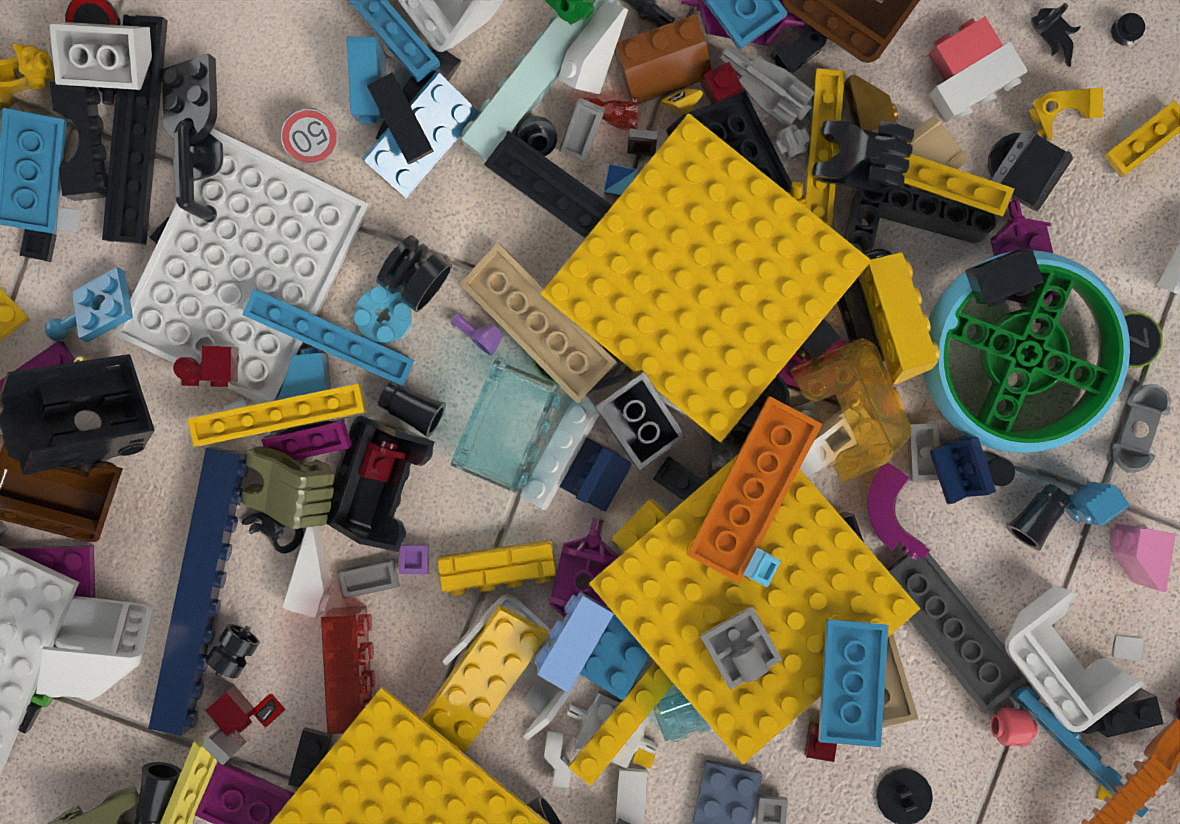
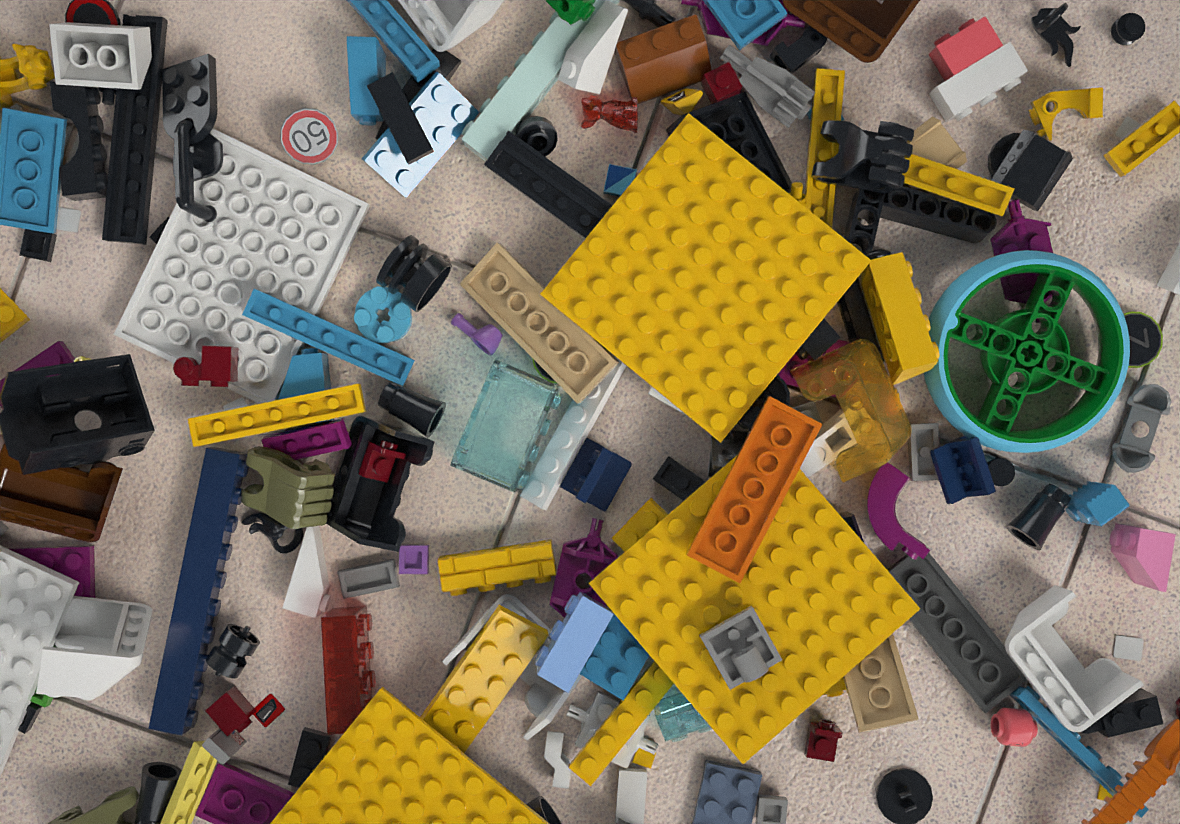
dark azure plate [45,267,133,343] -> none
light grey tile [559,98,606,162] -> none
black slope [586,370,686,471] -> none
dark brown tile [627,128,658,157] -> none
medium azure tile [743,548,781,587] -> none
light grey gear [773,124,811,160] -> none
dark azure plate [818,619,888,748] -> none
pearl gold slope [844,74,898,133] -> none
black brick [965,248,1044,307] -> none

